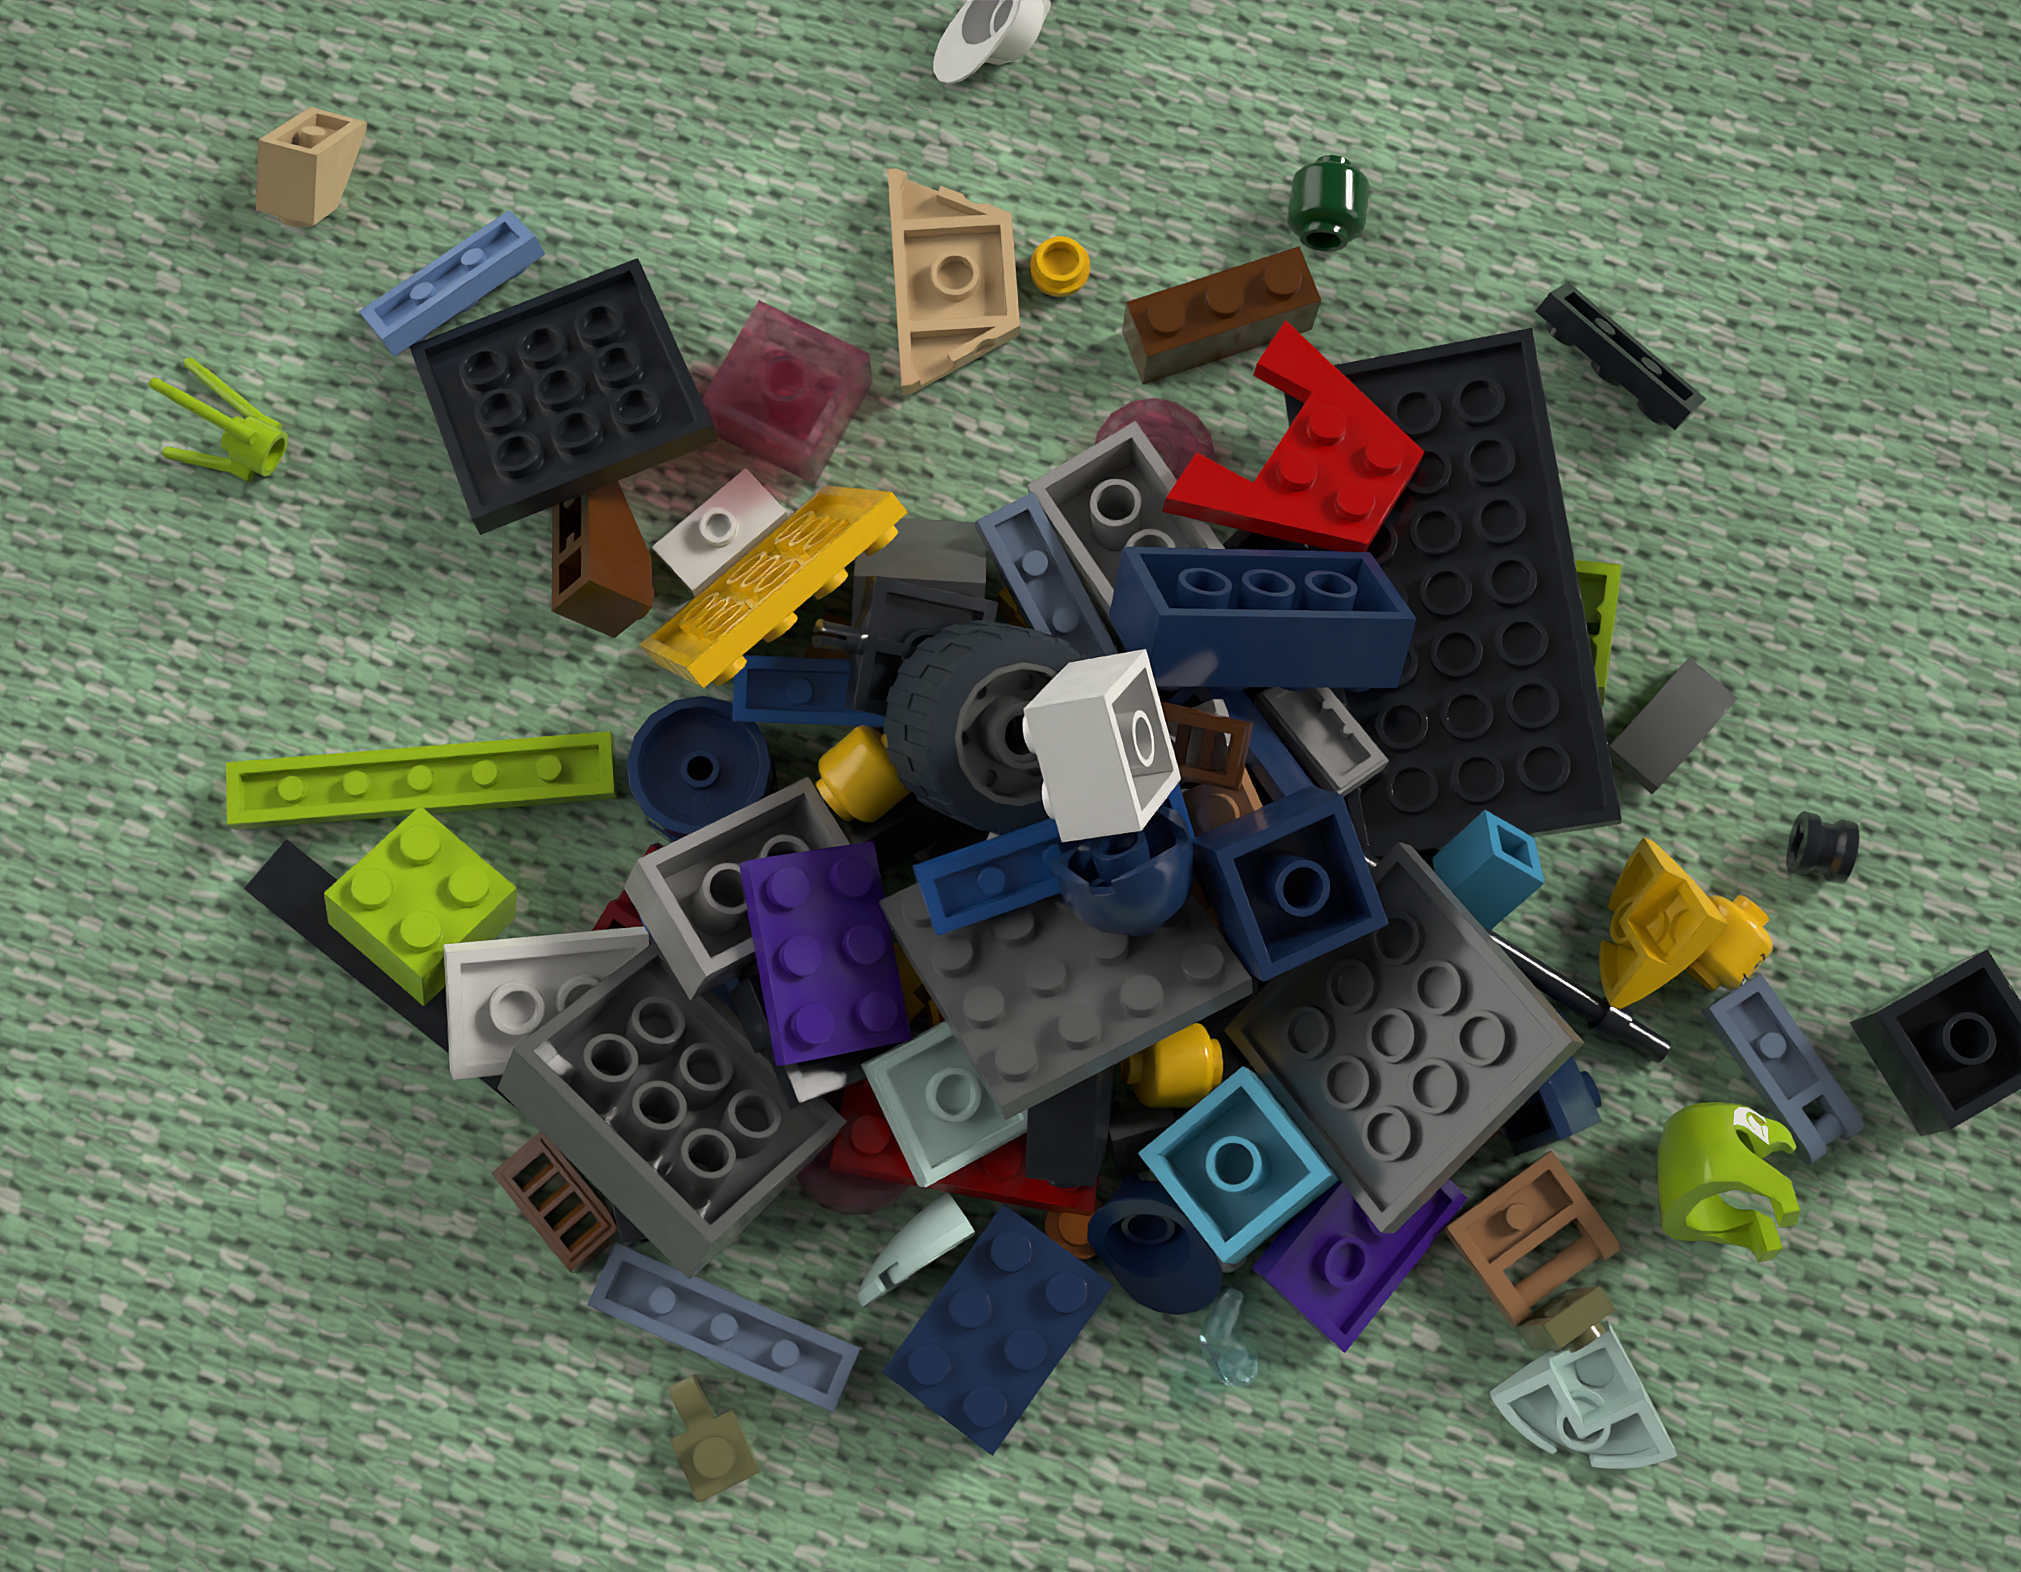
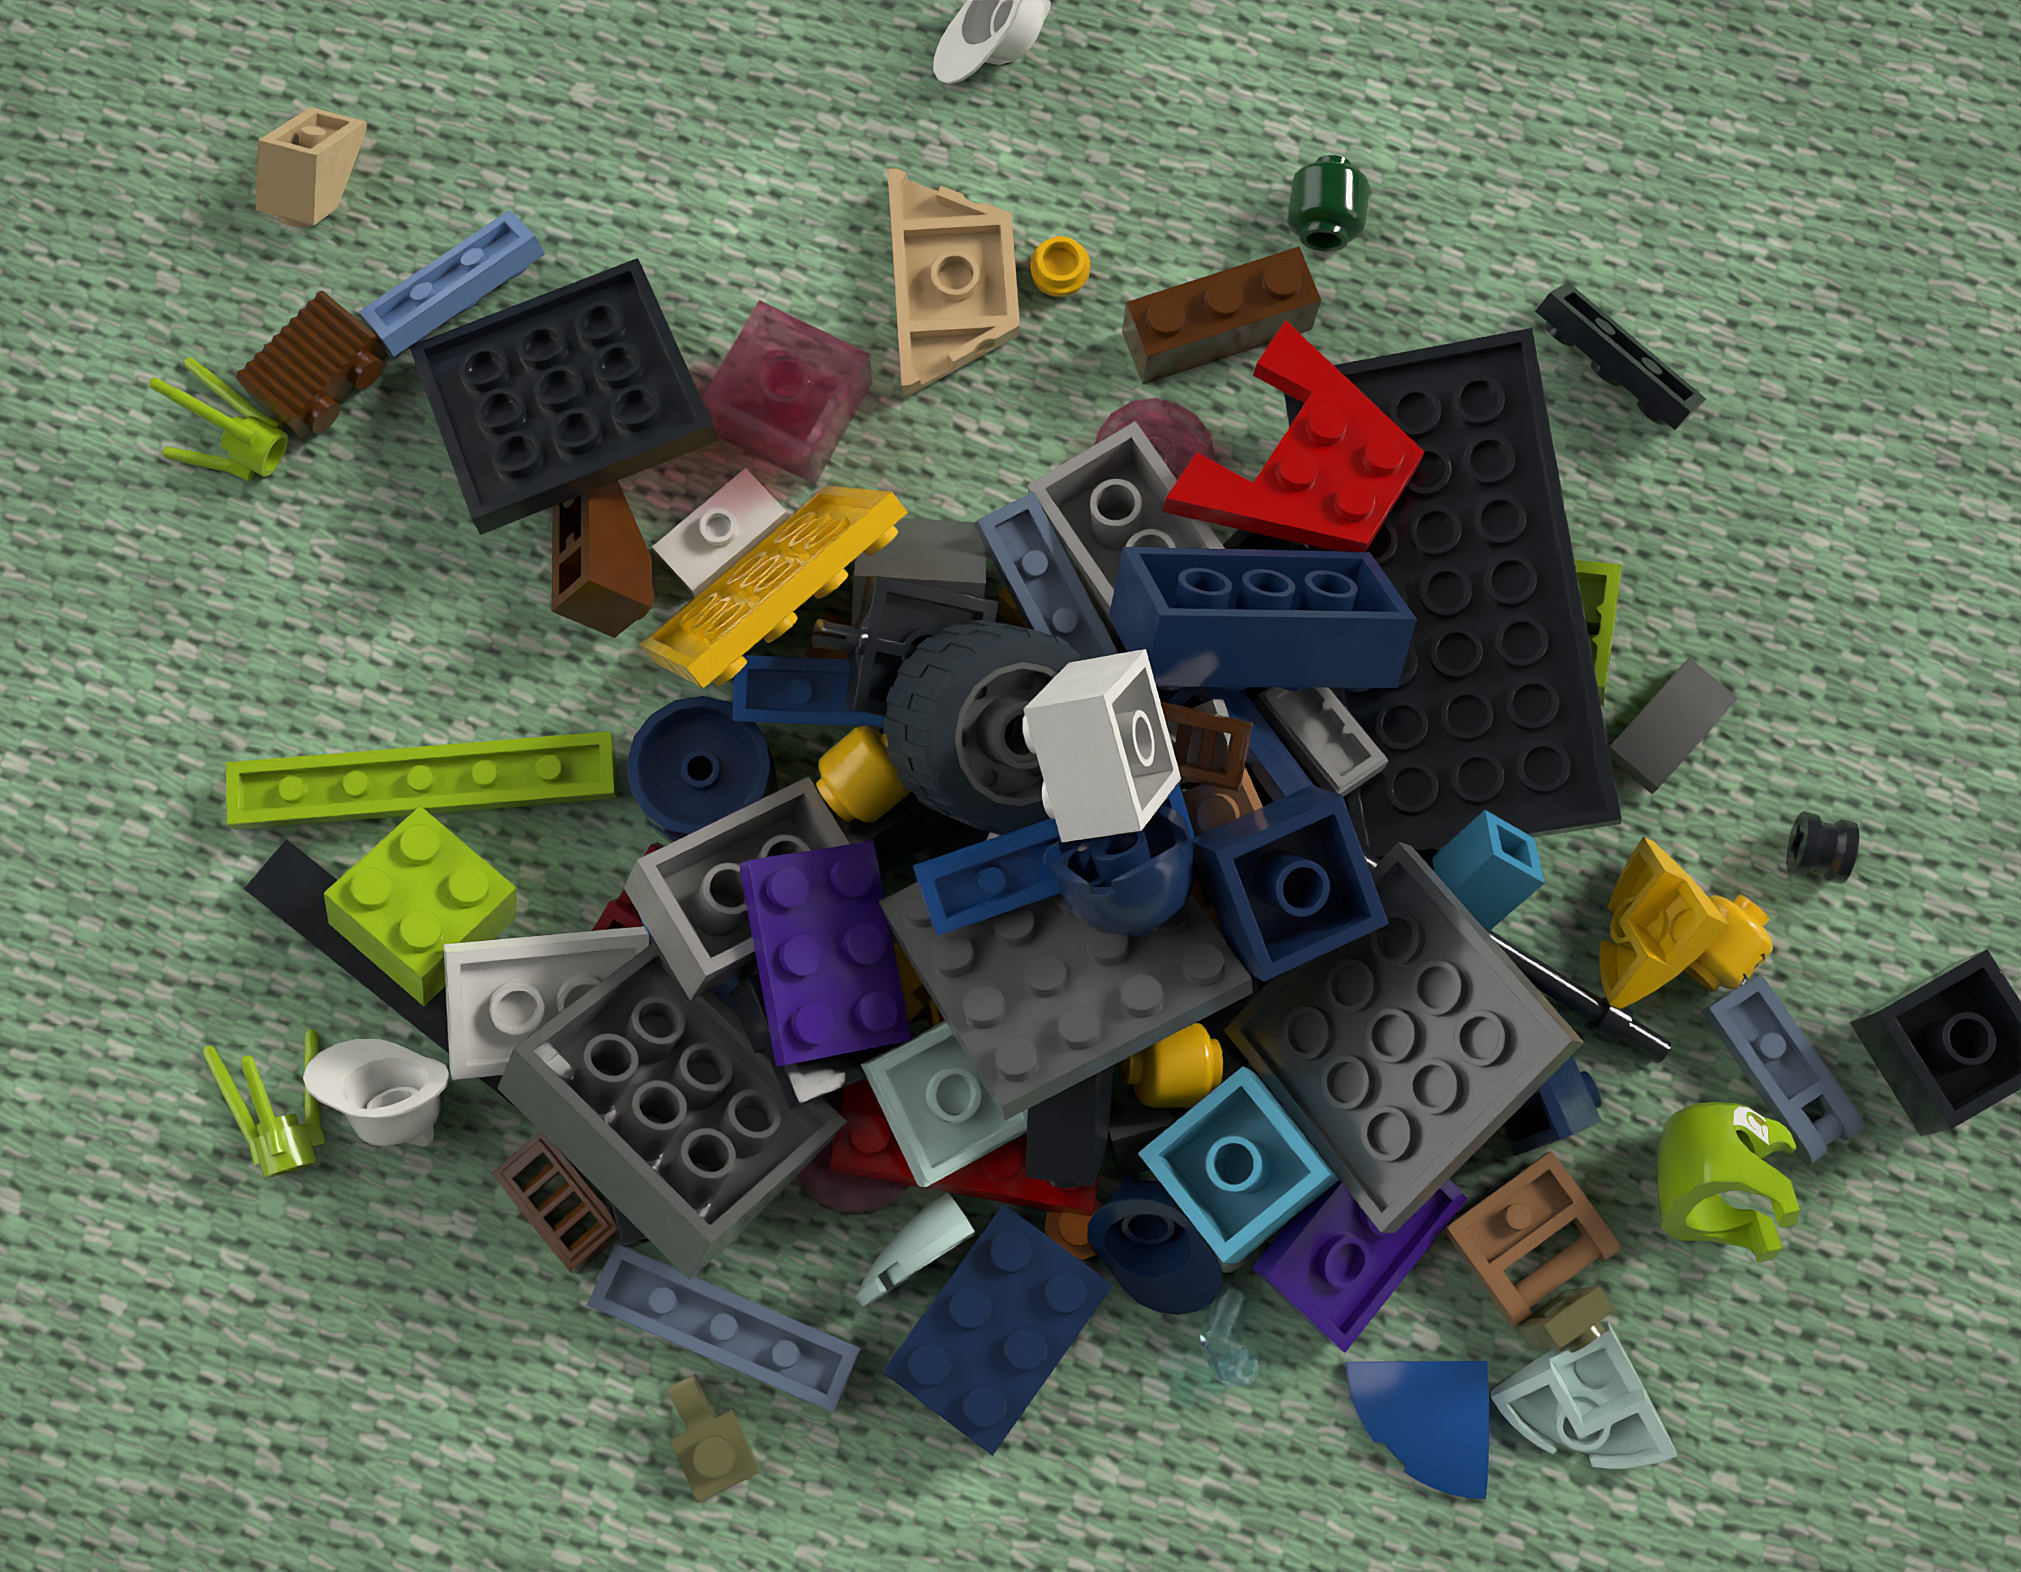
none -> lime plant [203,1029,326,1179]
none -> reddish brown brick [236,290,388,442]
none -> white piece [303,1039,450,1147]
none -> blue brick [1345,1361,1489,1499]

